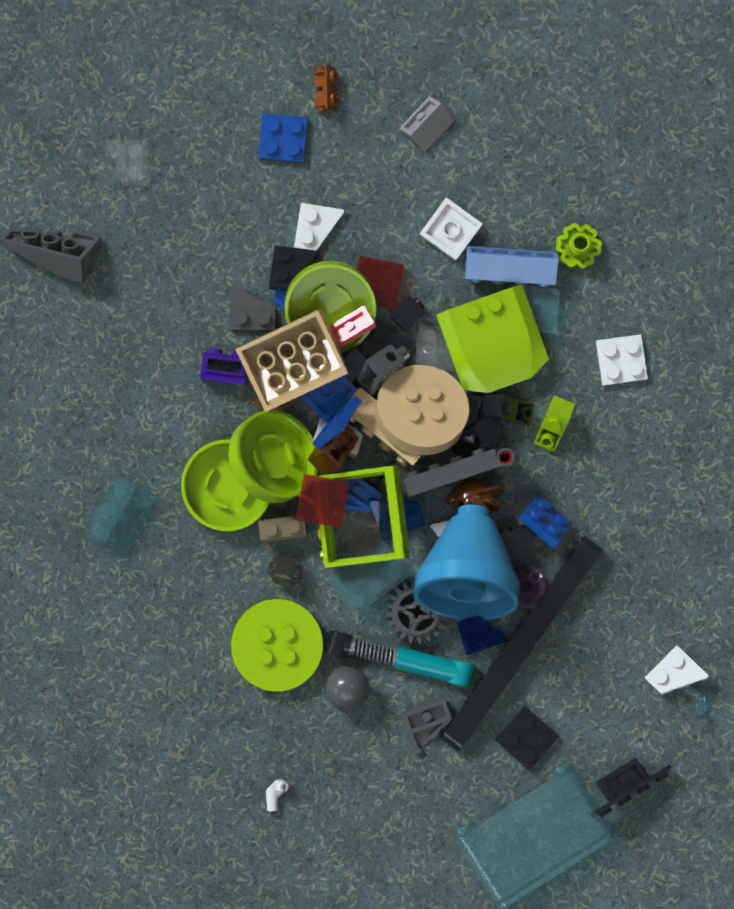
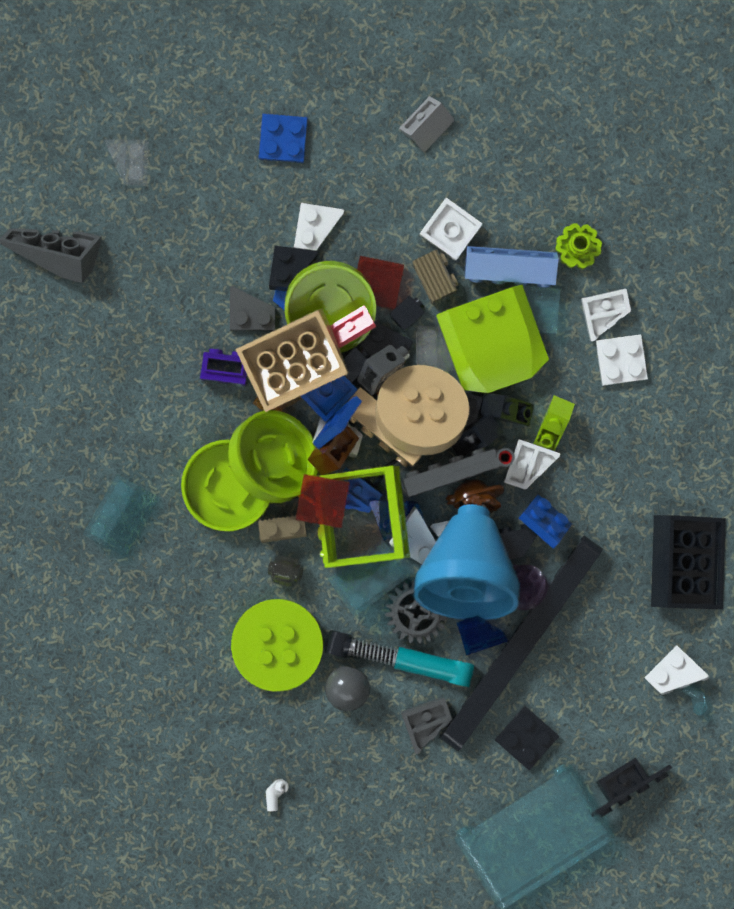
dark orange hinge [314,64,339,113] -> none
none -> white wing [389,507,436,564]
none -> dark tan brick [412,250,459,304]
none -> white wing [504,439,560,490]
none -> white wing [581,289,631,341]
none -> black slope [651,515,726,609]

